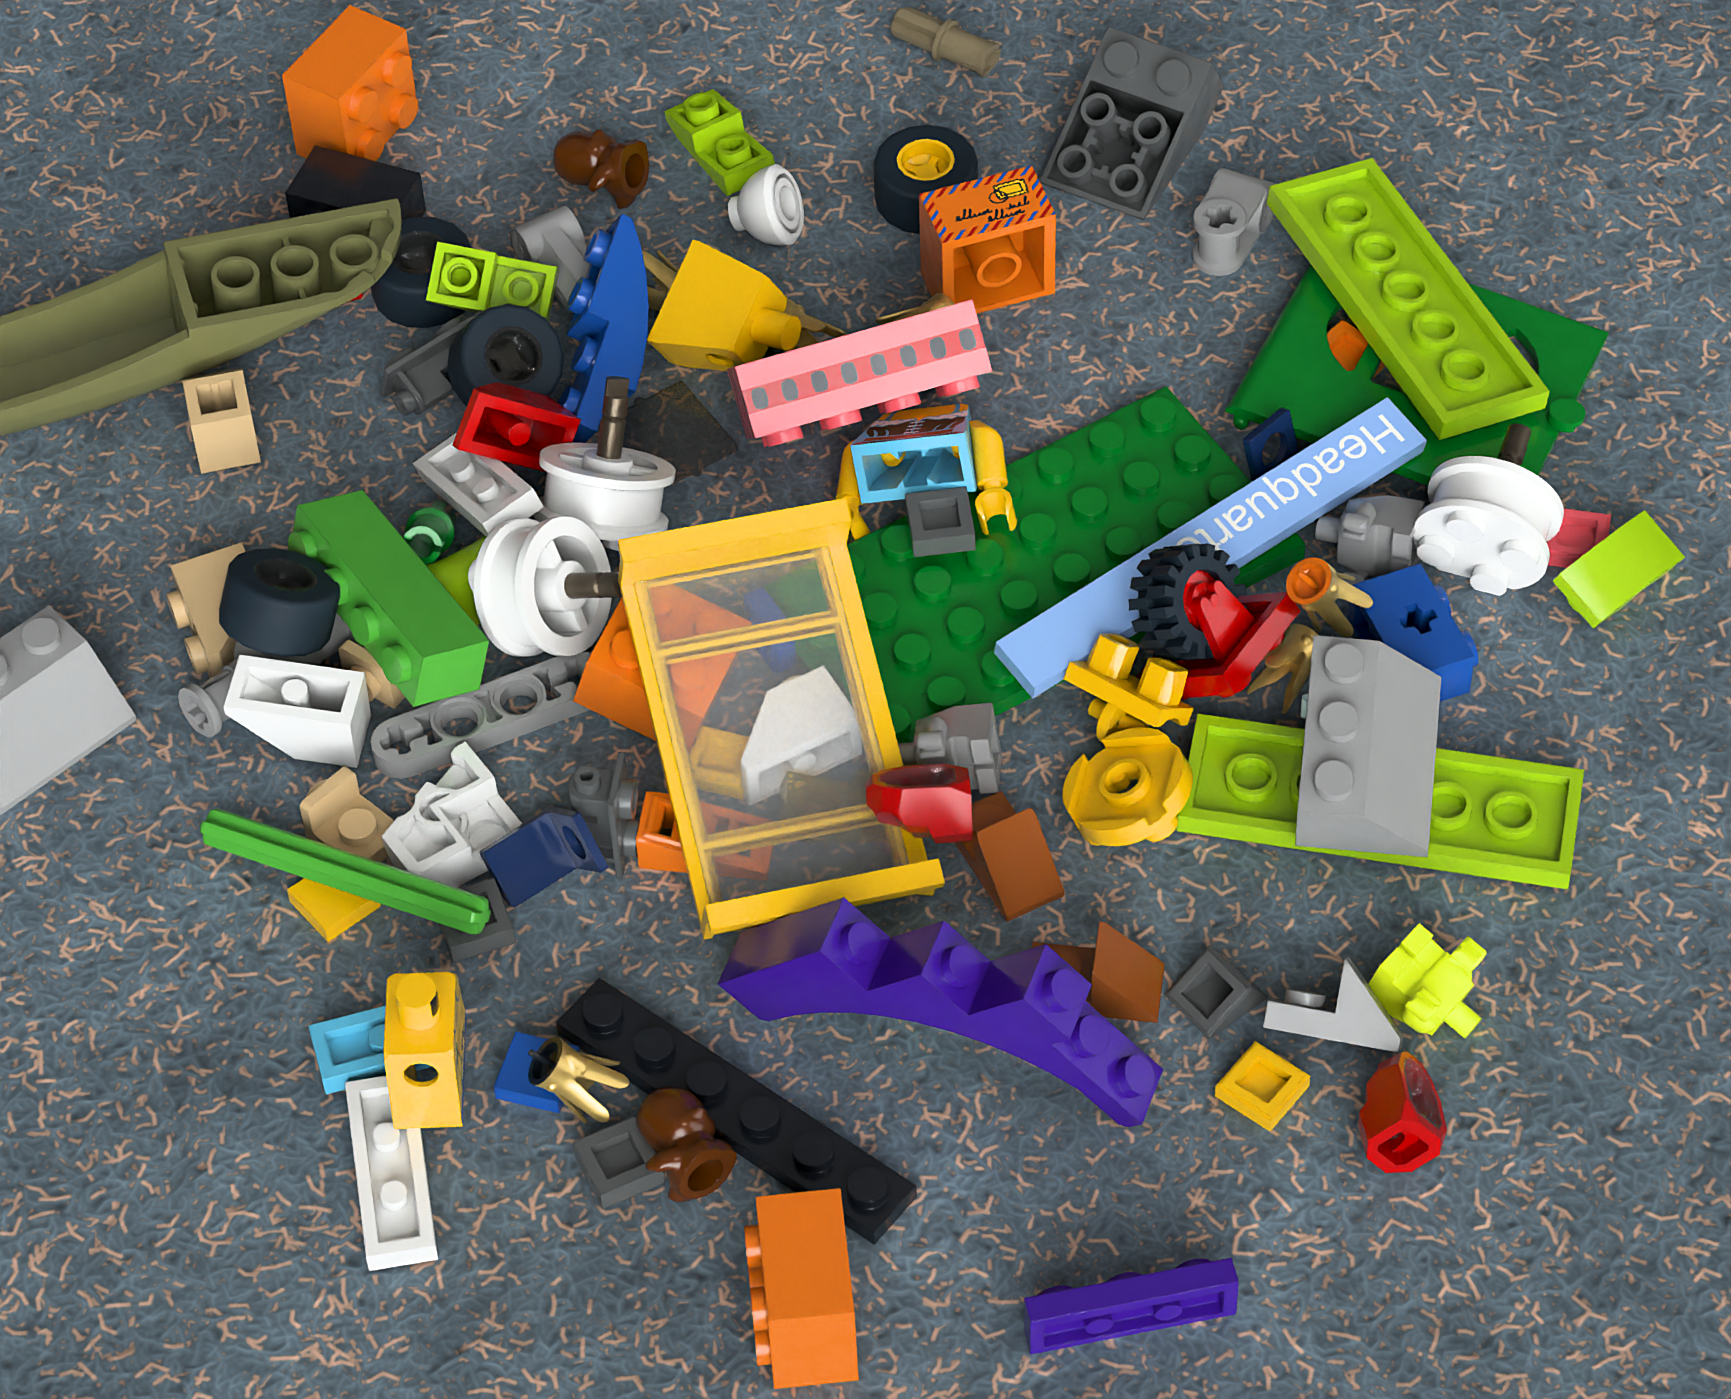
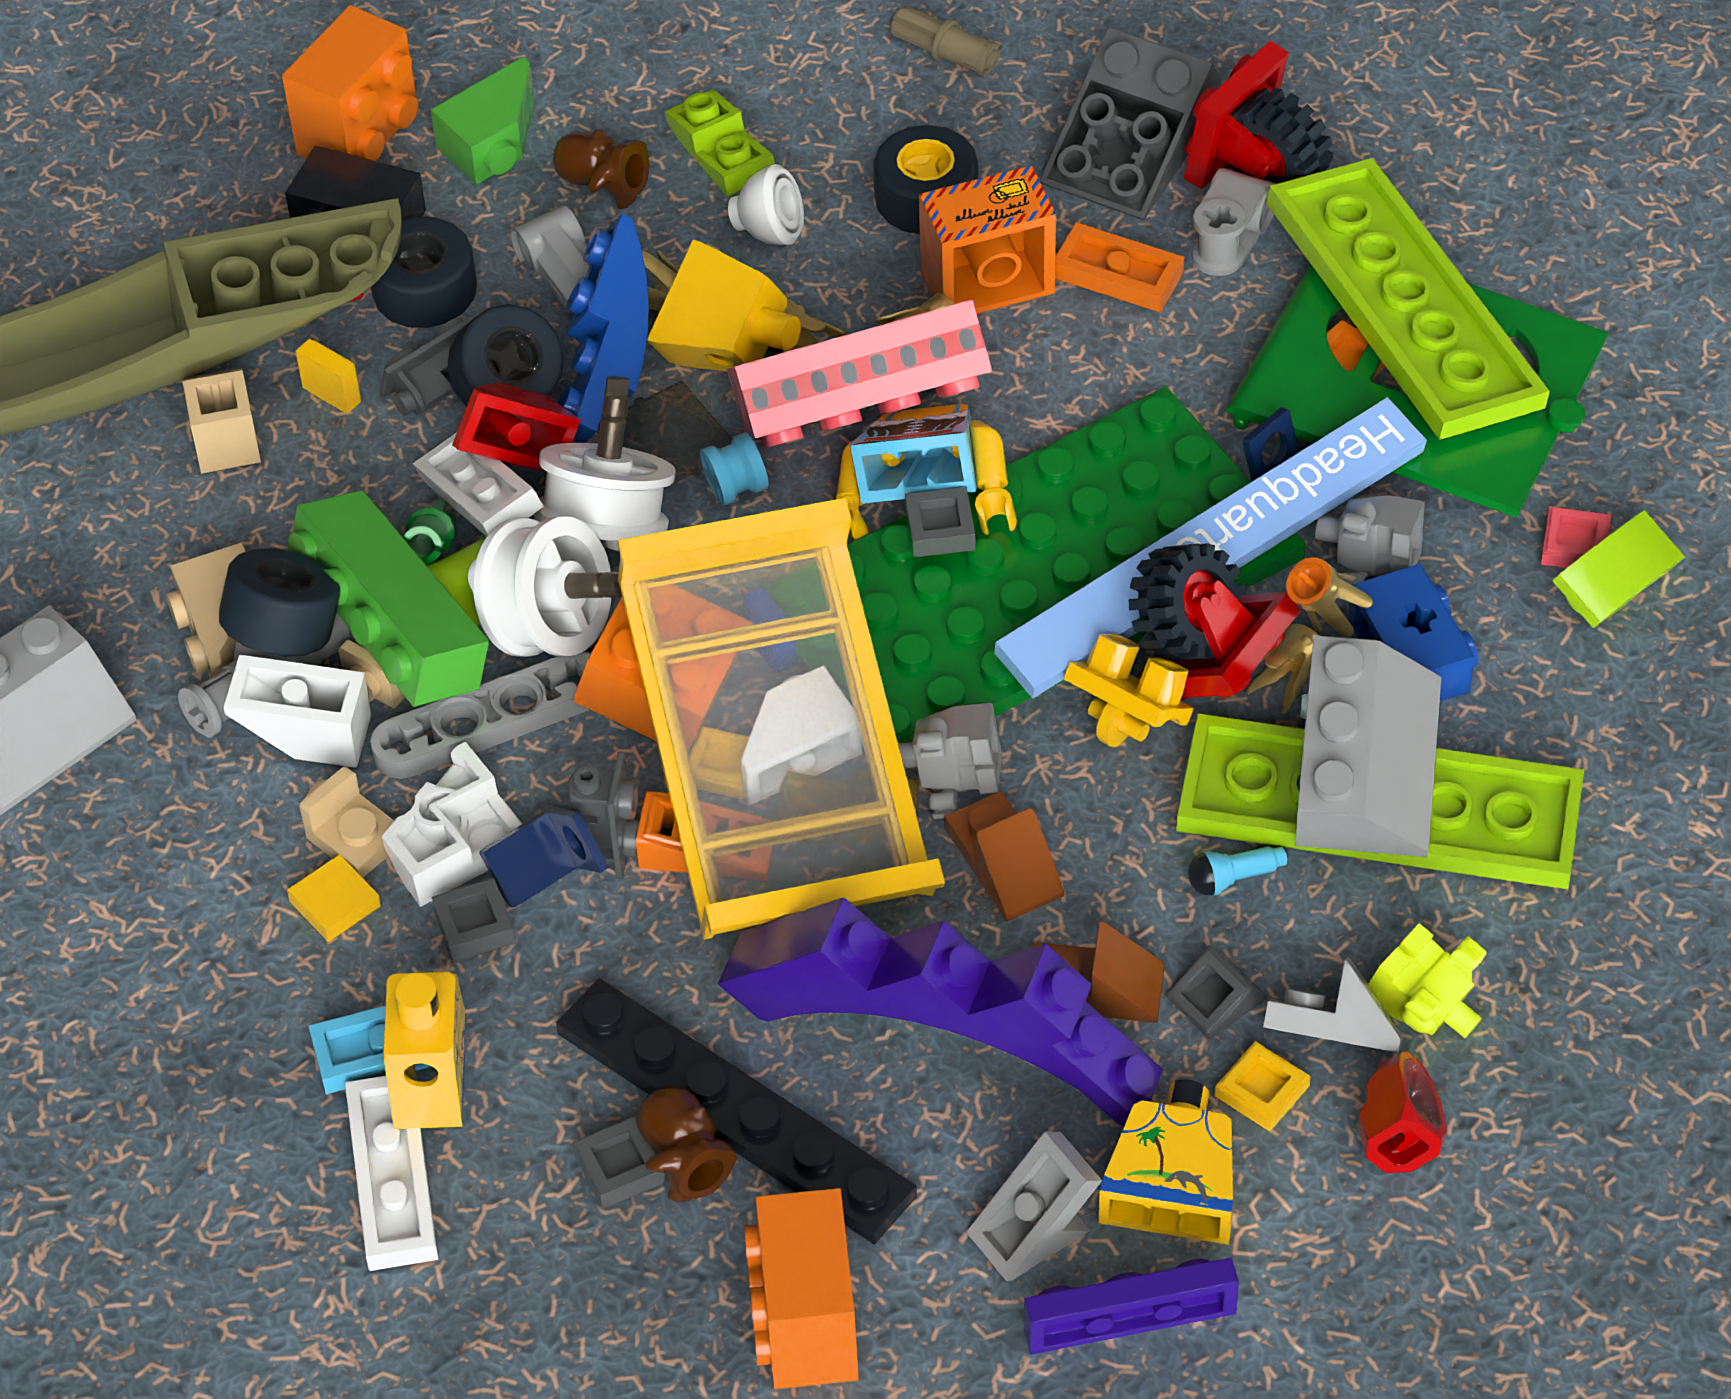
bright green axle [200,808,491,935] -> none
lime slope [426,242,559,322] -> none
blue tile [494,1032,580,1113] -> none
pearl gold piece [528,1036,630,1124] -> none
red rock [865,763,973,844] -> none
yellow plate [1062,727,1193,846] -> none
white wheel [1413,423,1564,596] -> none
none -> yellow tile [295,338,361,414]
none -> bright green slope [431,57,534,185]
none -> medium azure wheel [699,432,769,506]
none -> light grey slope [966,1131,1102,1282]
none -> orange plate [1055,222,1185,313]
none -> torso [1098,1079,1233,1245]
none -> plate [1184,40,1333,189]
none -> medium azure piece [1188,846,1287,896]

